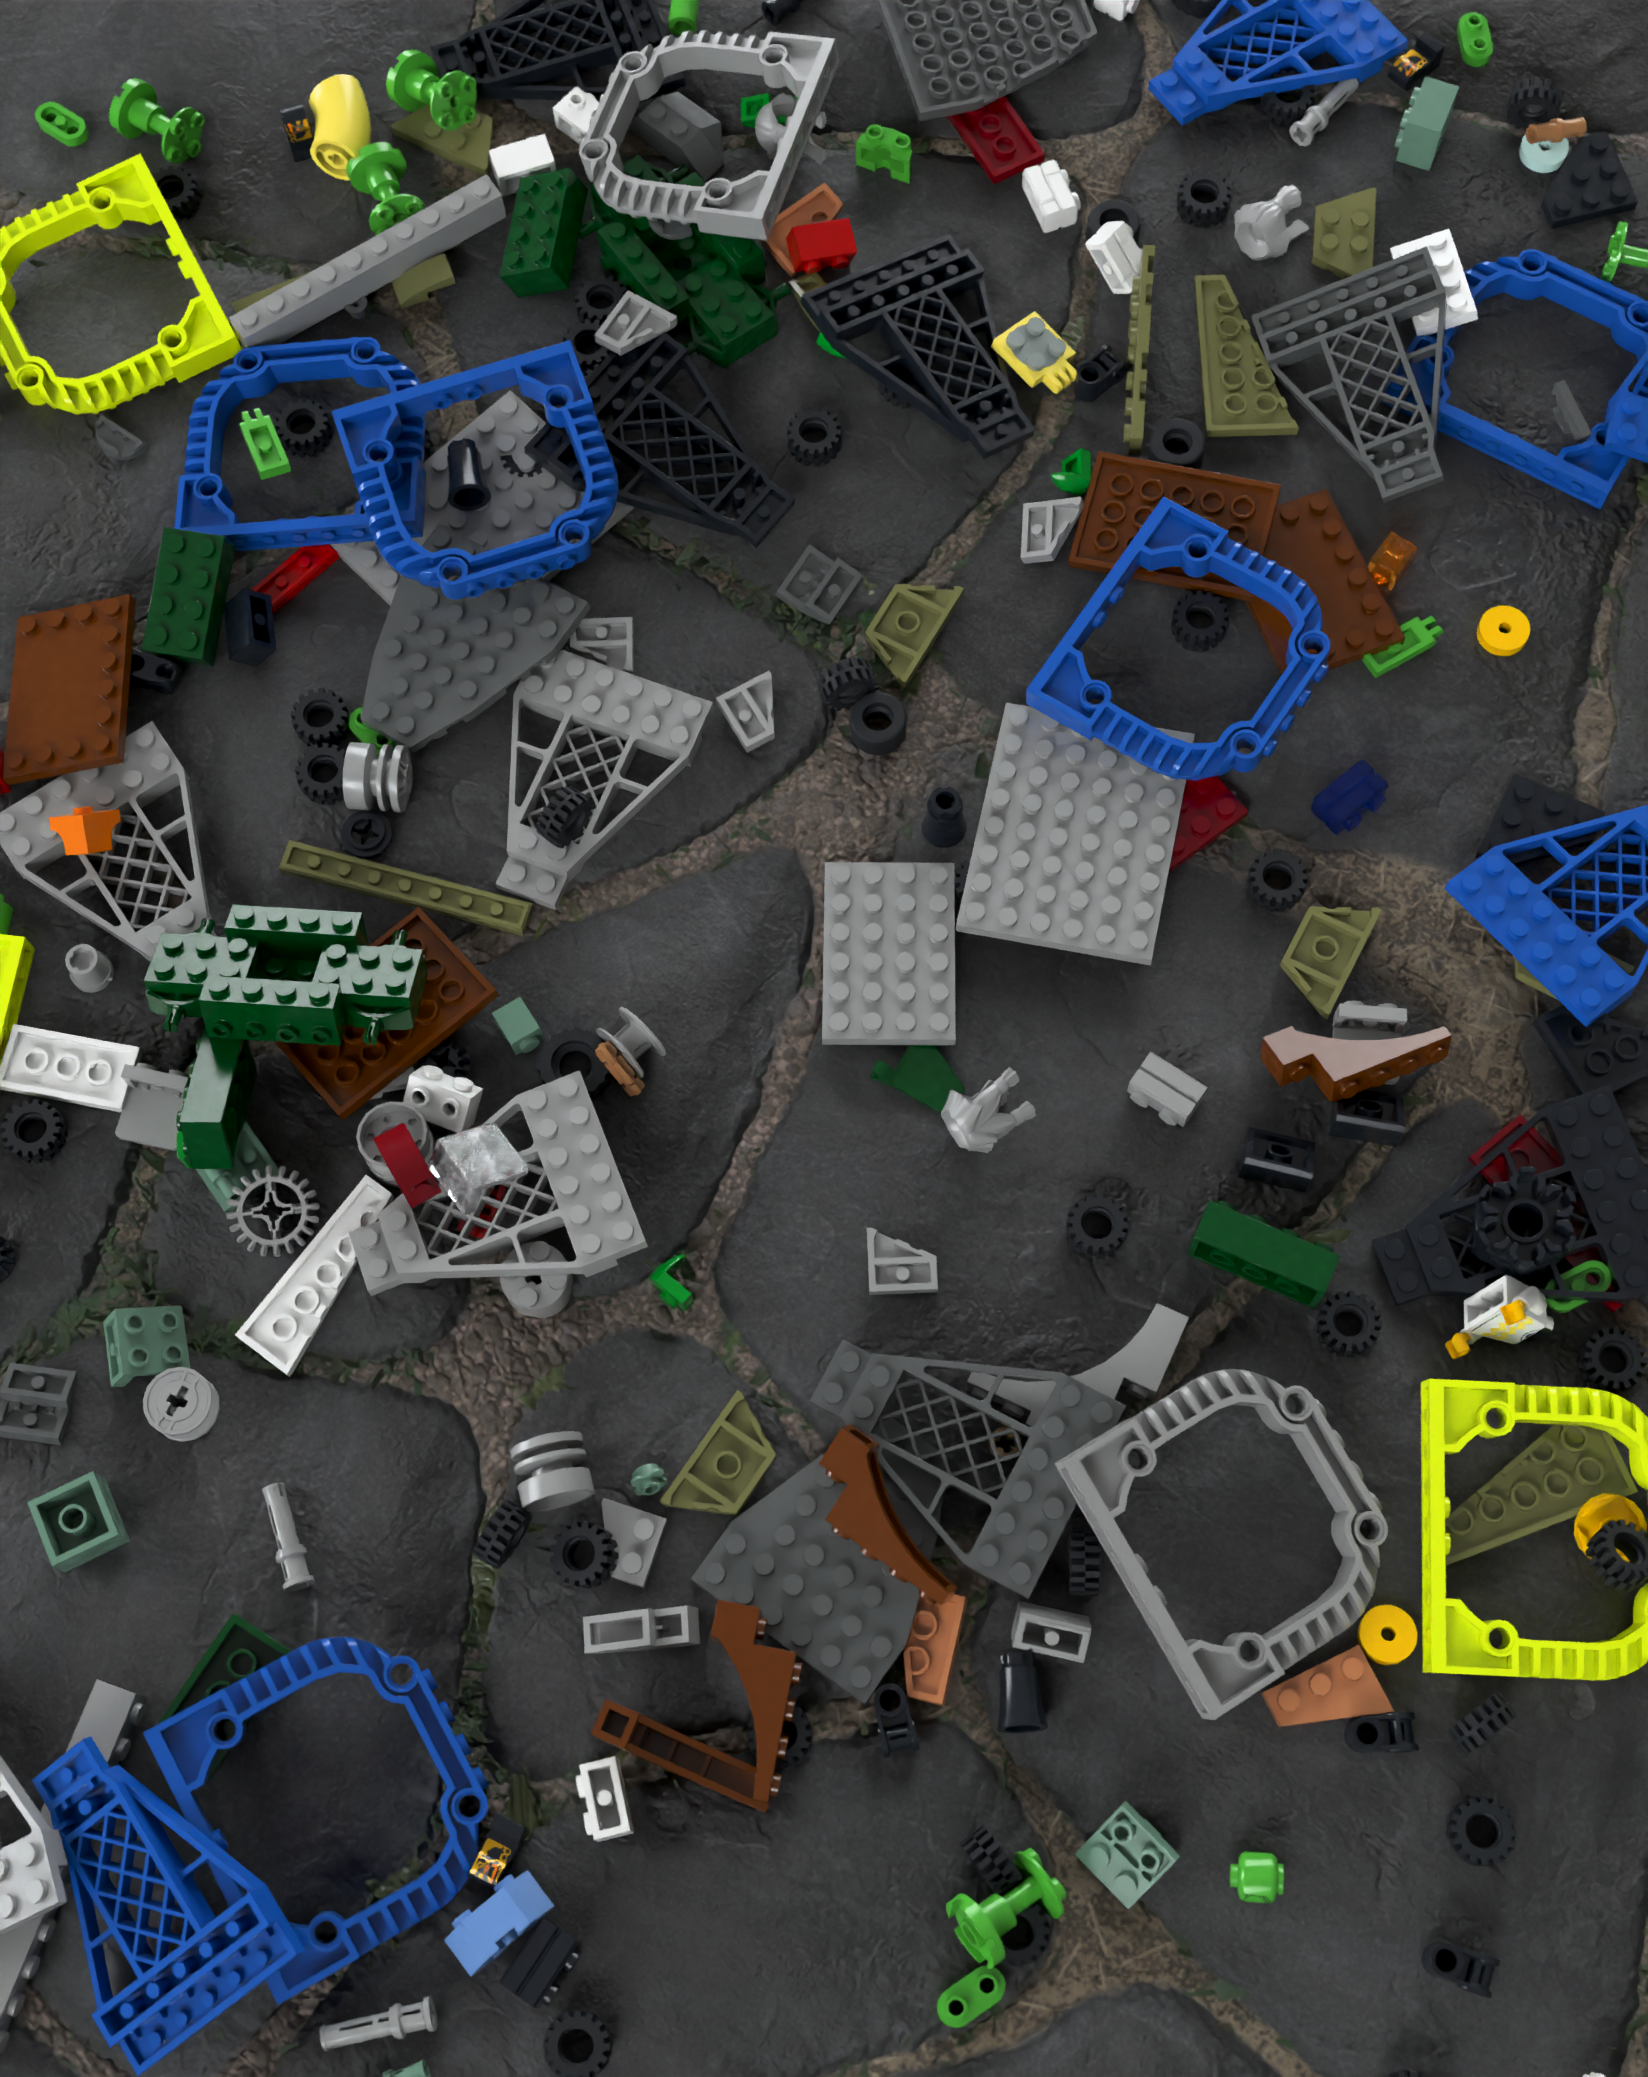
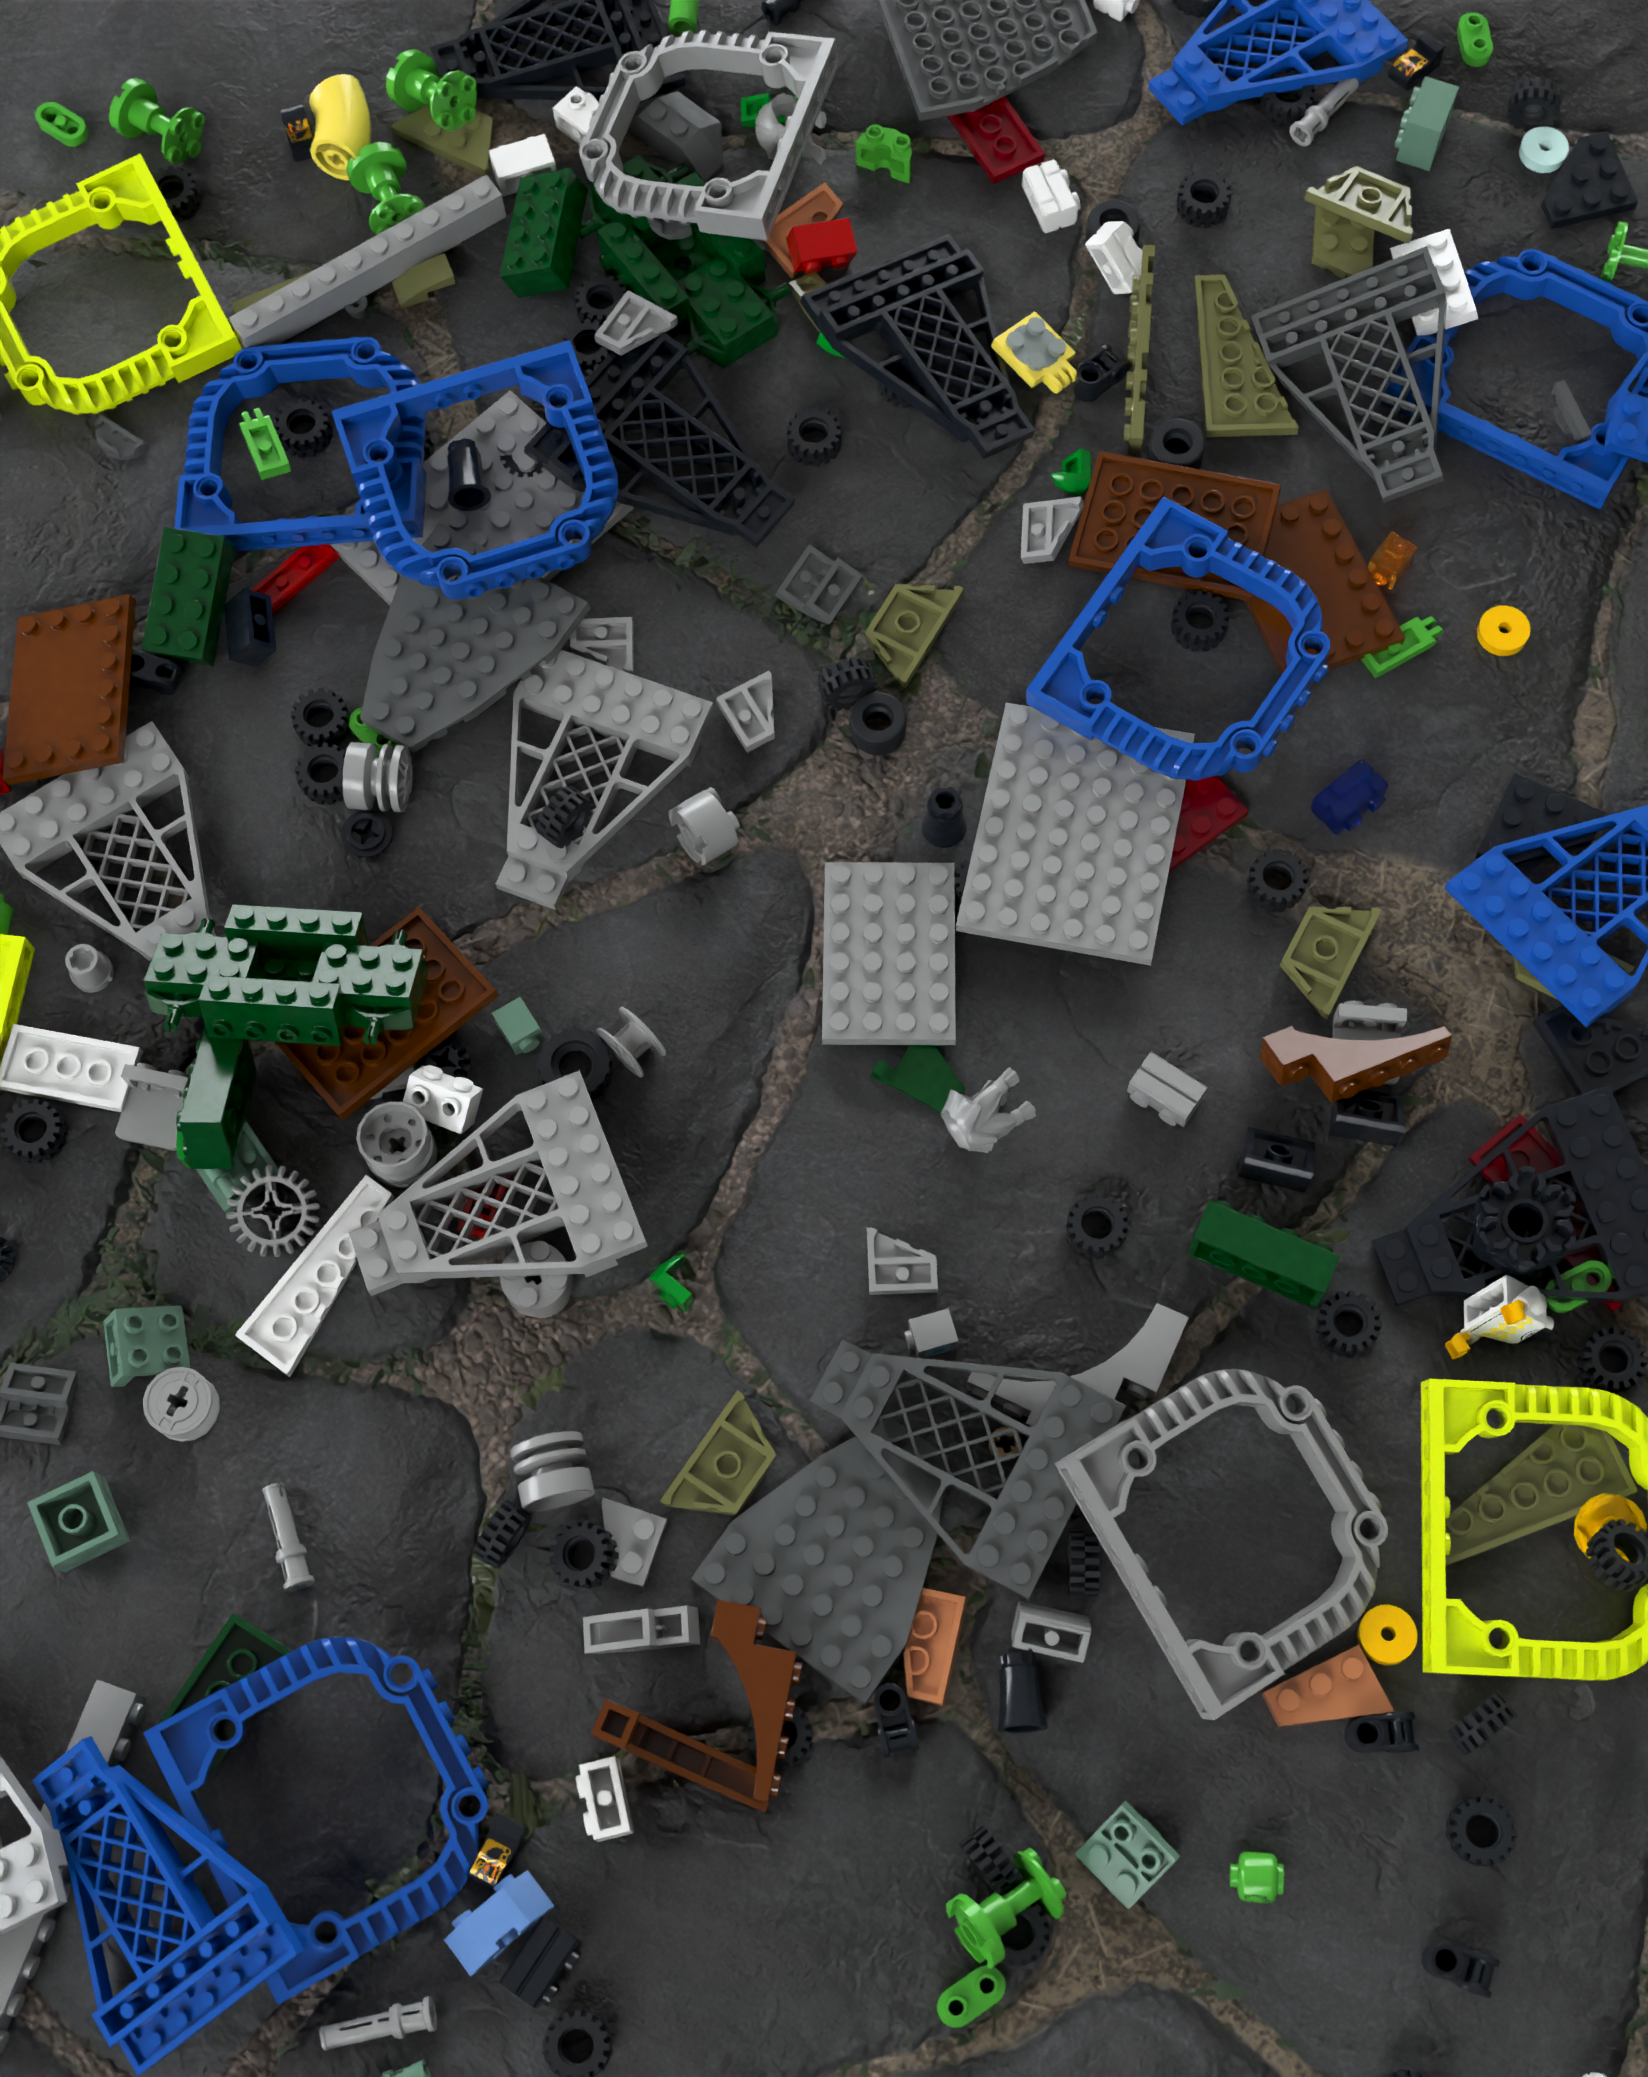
orange brick [49,806,121,855] -> none
olive tile [279,840,534,936] -> none
dark red brick [373,1122,442,1208] -> none
clear bracket [428,1122,529,1215] -> none
medium nougat axle [595,1041,645,1097] -> none
sand green plate [630,1463,668,1496] -> none
reddish brown arch [819,1424,958,1605] -> none
light grey piece [1234,185,1310,261] -> none
medium nougat pin [1526,117,1587,144] -> none
none -> light grey brick [669,787,740,865]
none -> light grey brick [904,1308,959,1359]
none -> olive wing [1304,166,1413,244]

